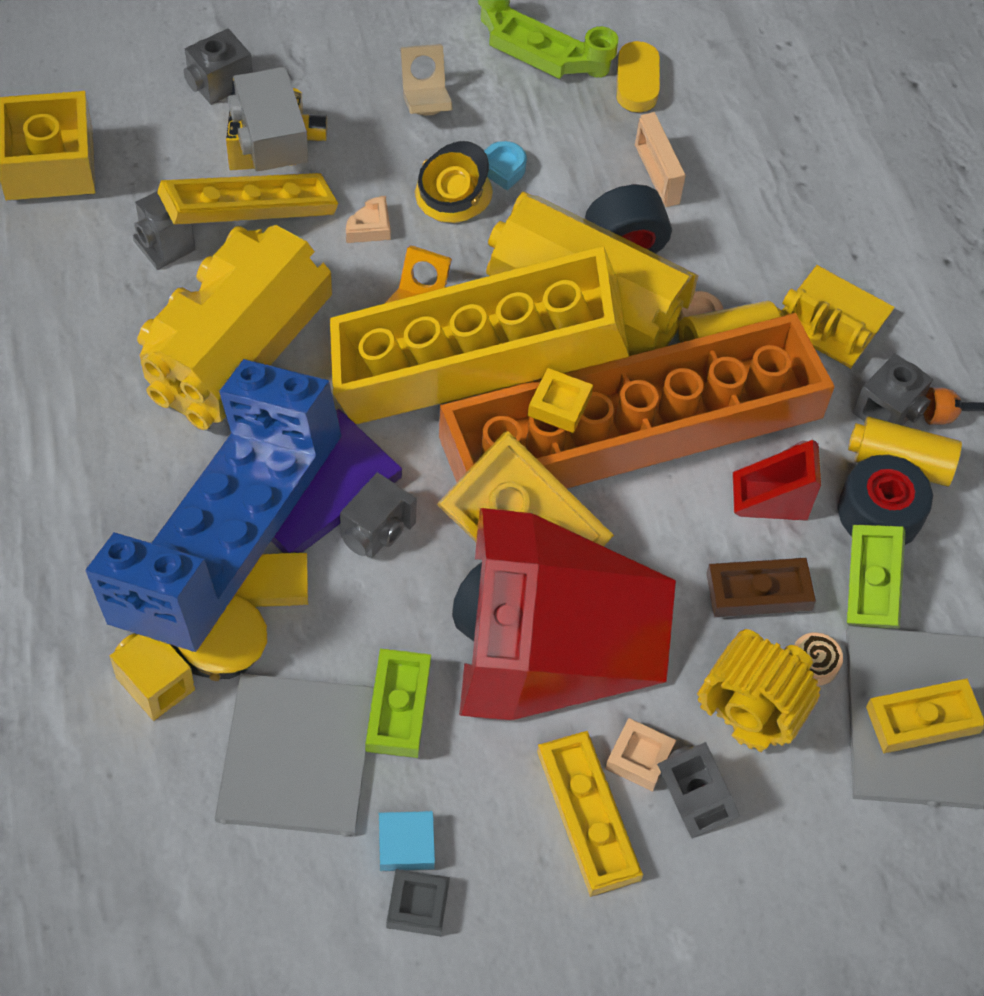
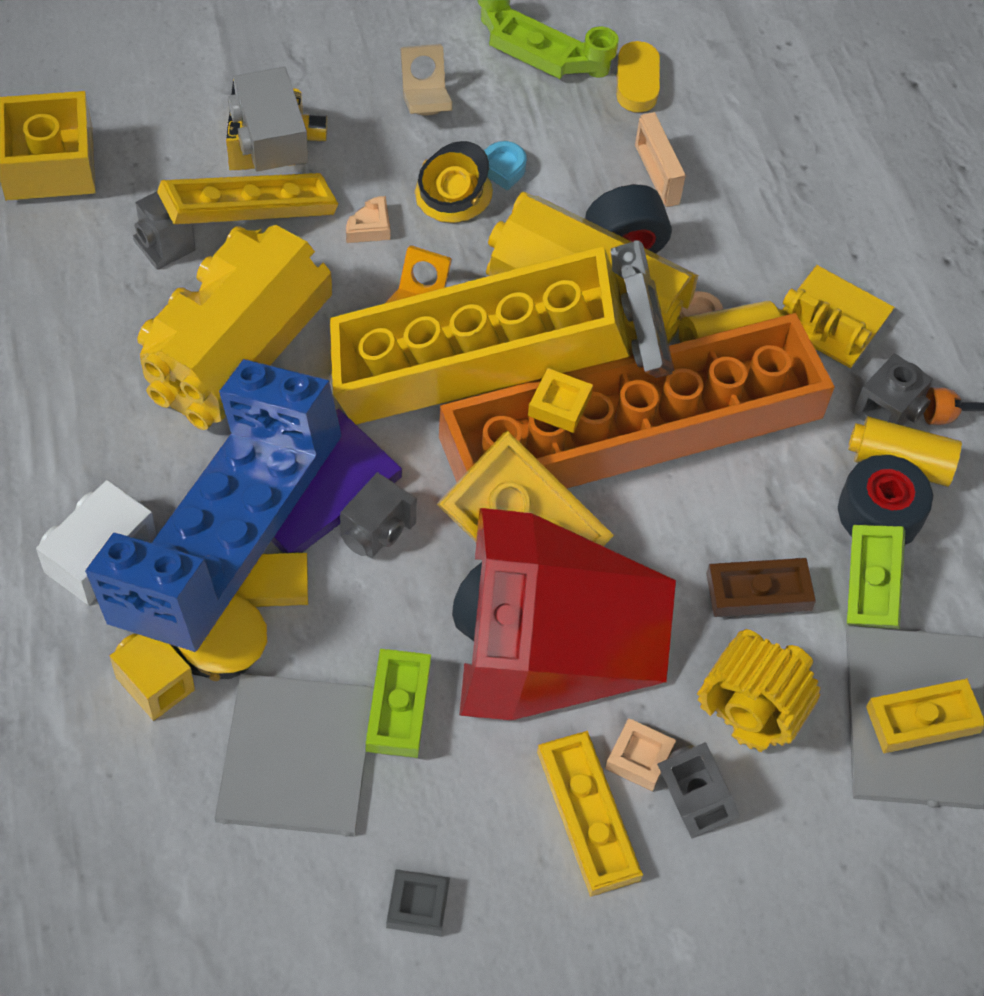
flat silver brick [184,28,253,105] -> none
medium azure tile [379,811,435,871] -> none
red slope [733,440,821,521] -> none
tile [794,632,843,686] -> none
none -> white brick [36,480,157,606]
none -> dark grey hinge [611,241,674,378]

